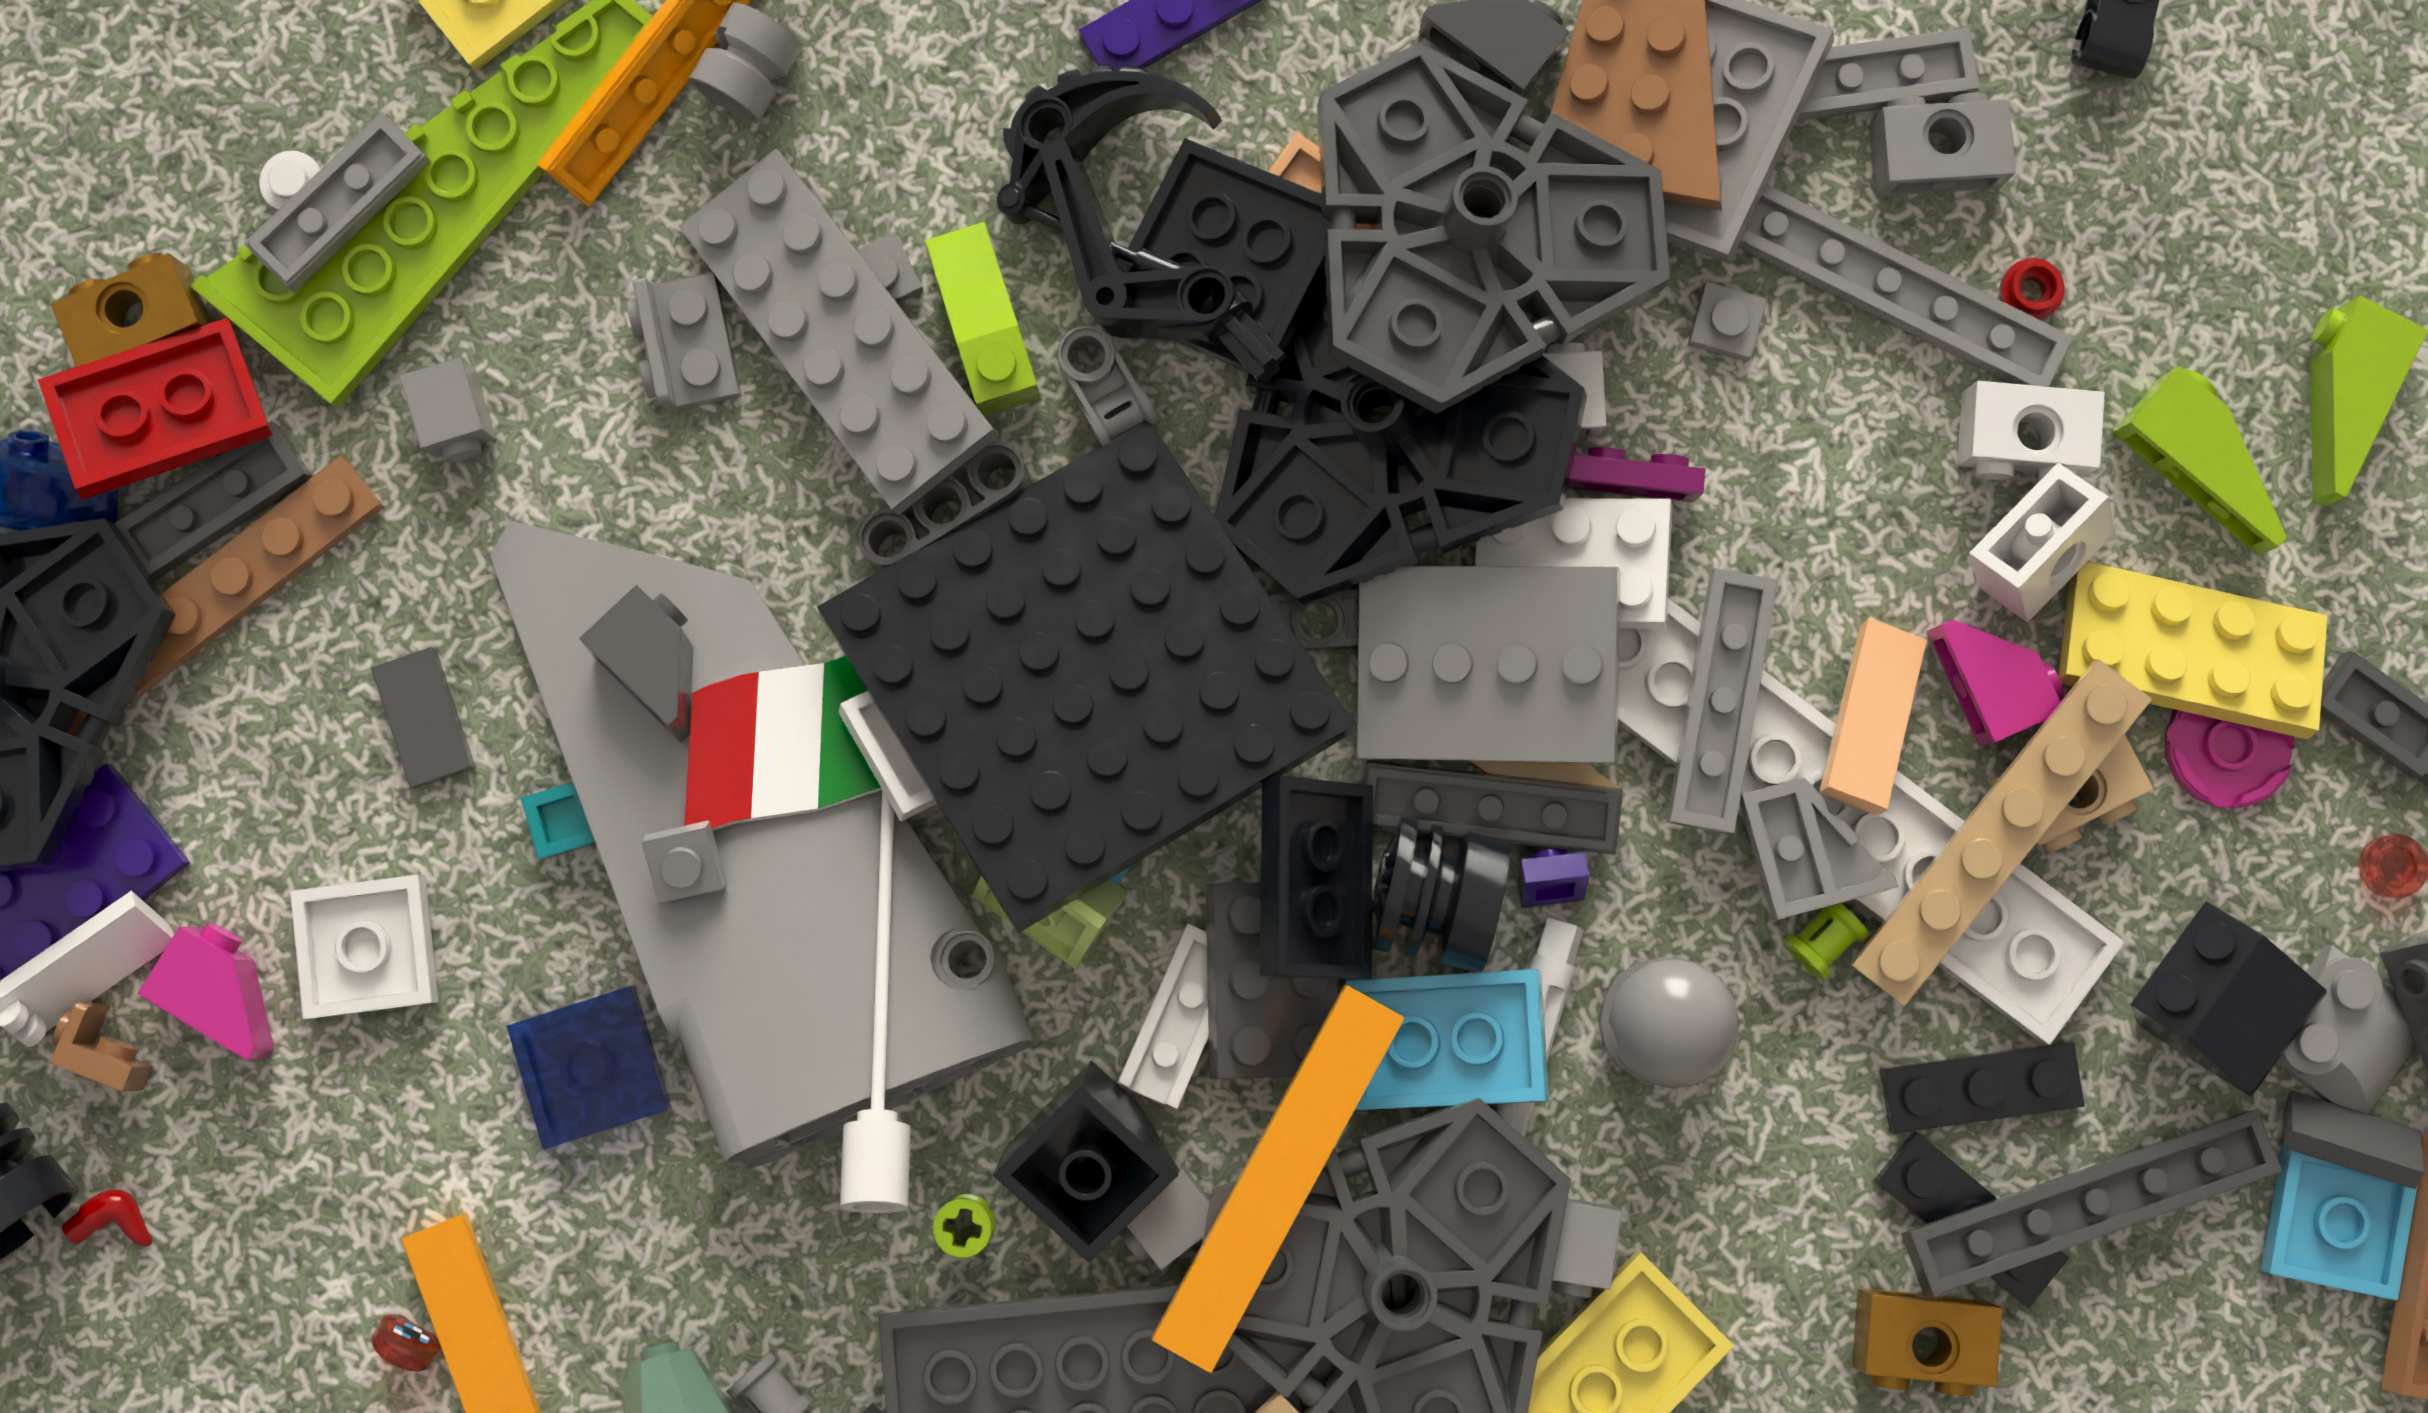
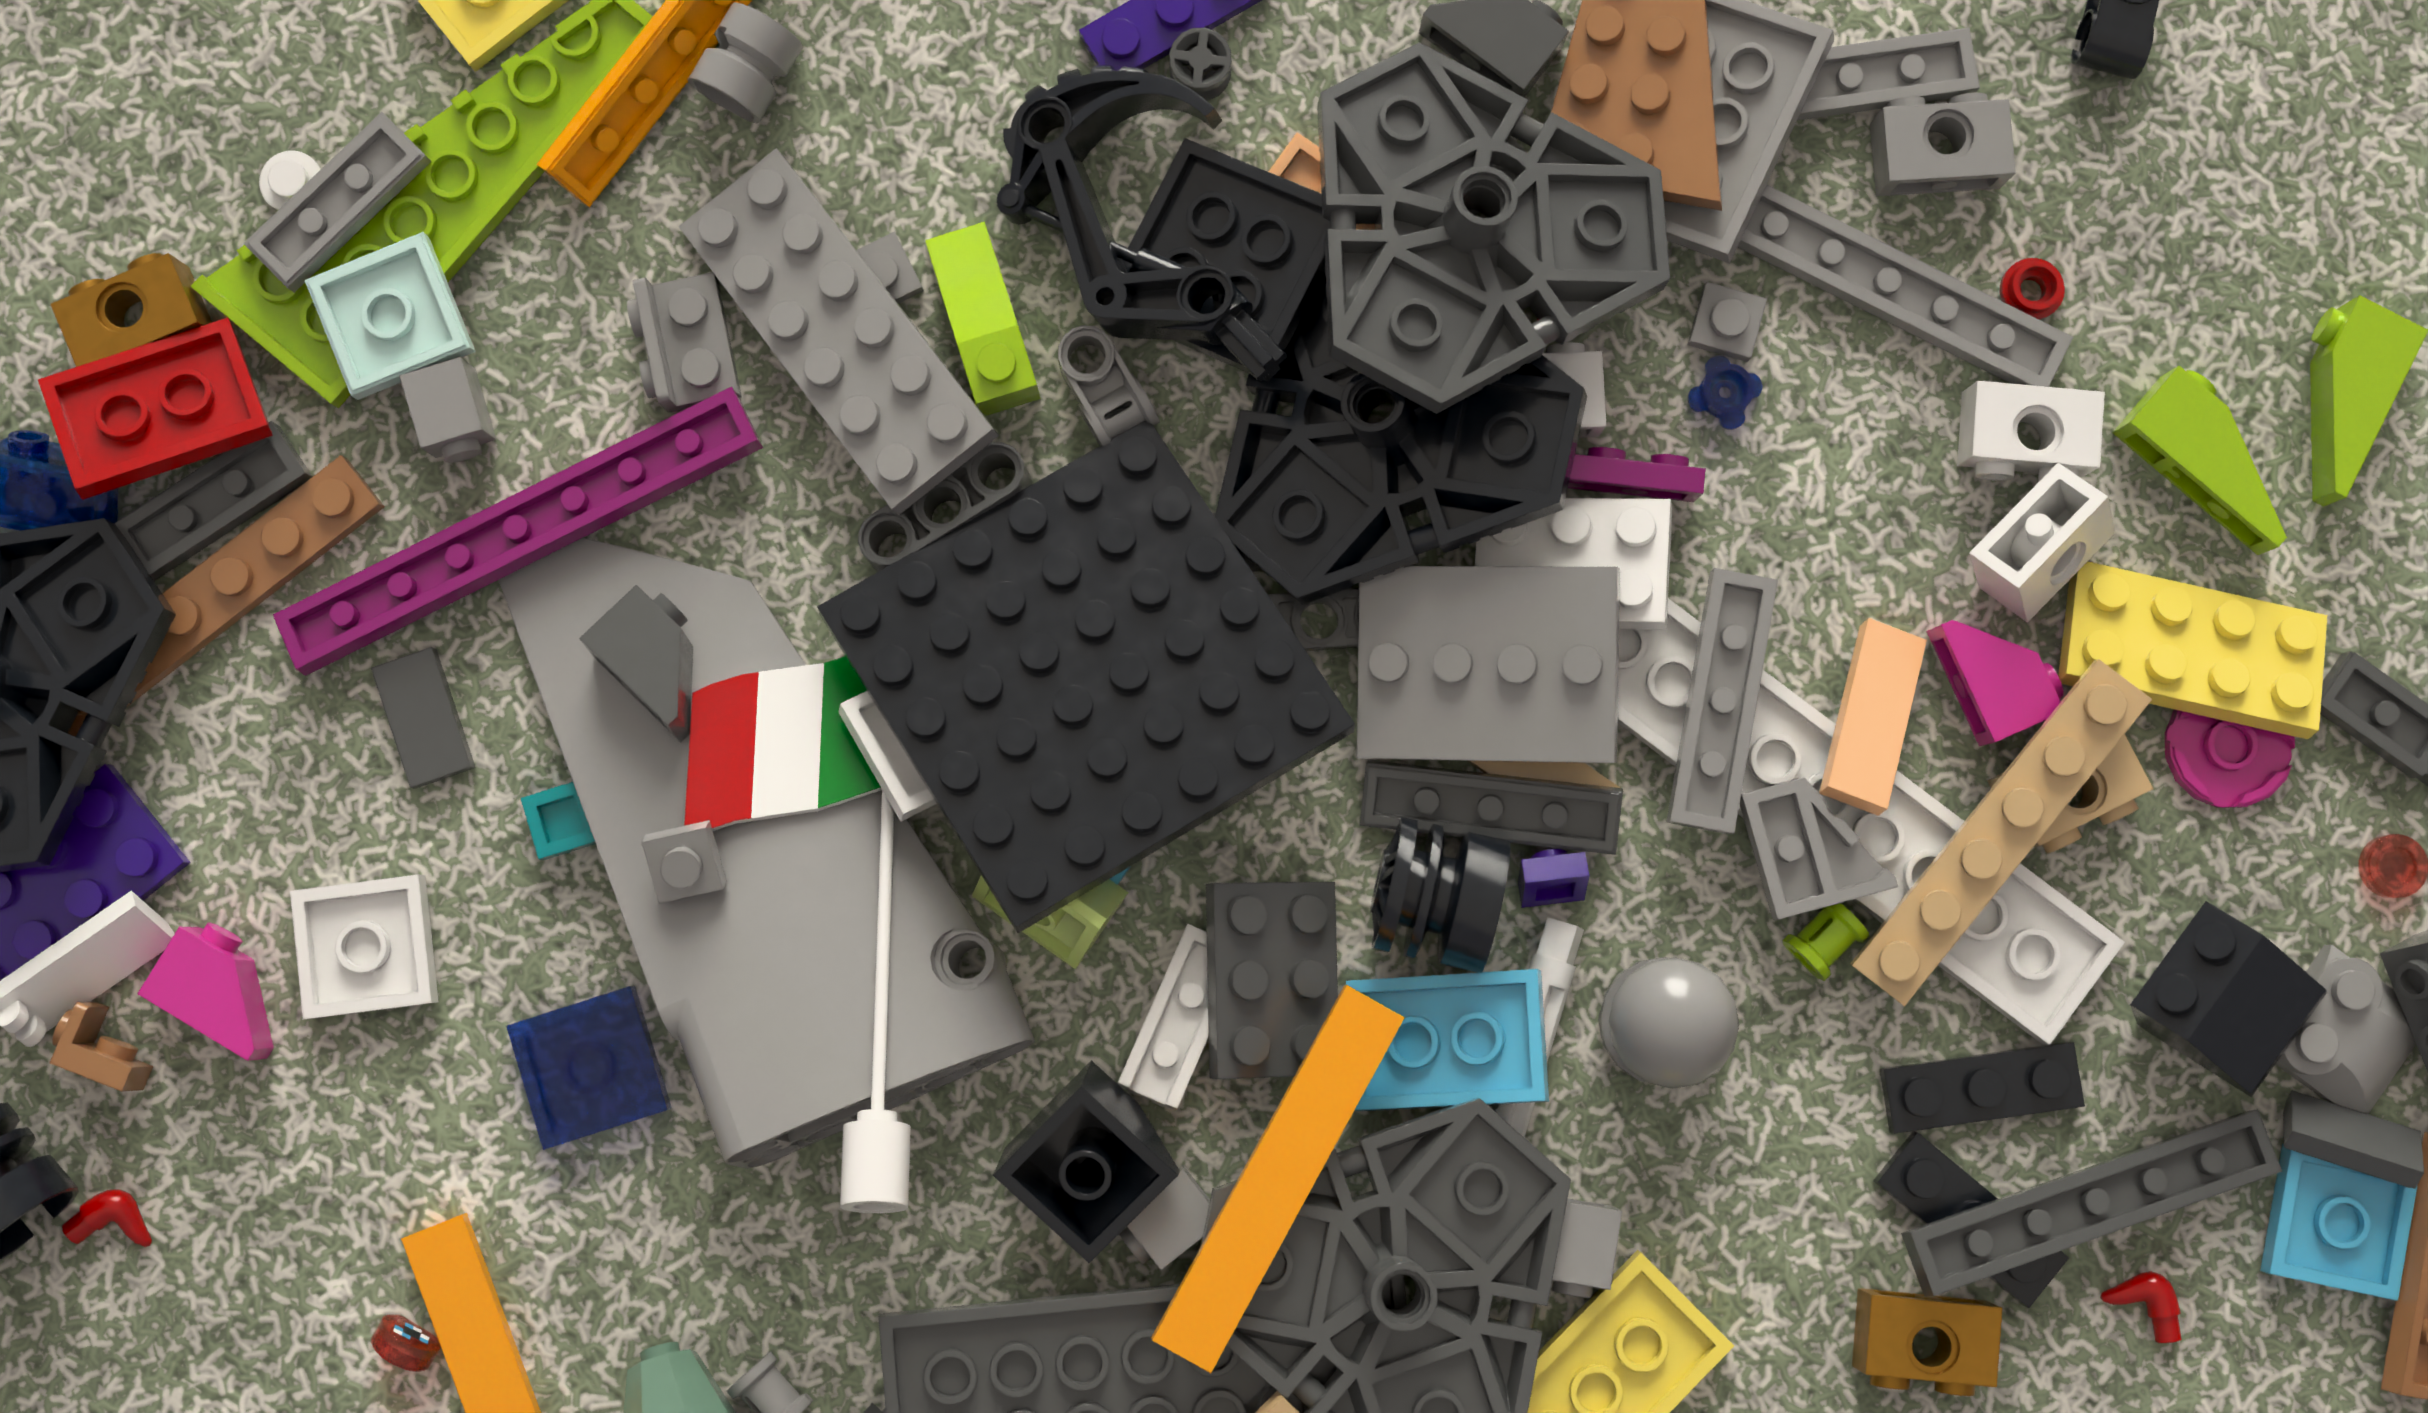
lime bush [933,1194,996,1258] -> none
black plate [1260,775,1373,980] -> none
none -> magenta plate [273,386,763,676]
none -> light aqua tile [305,232,476,400]
none -> dark grey wheel [1169,27,1232,101]
none -> clear blue plate [1687,356,1762,430]
none -> red animal [2100,1271,2182,1343]

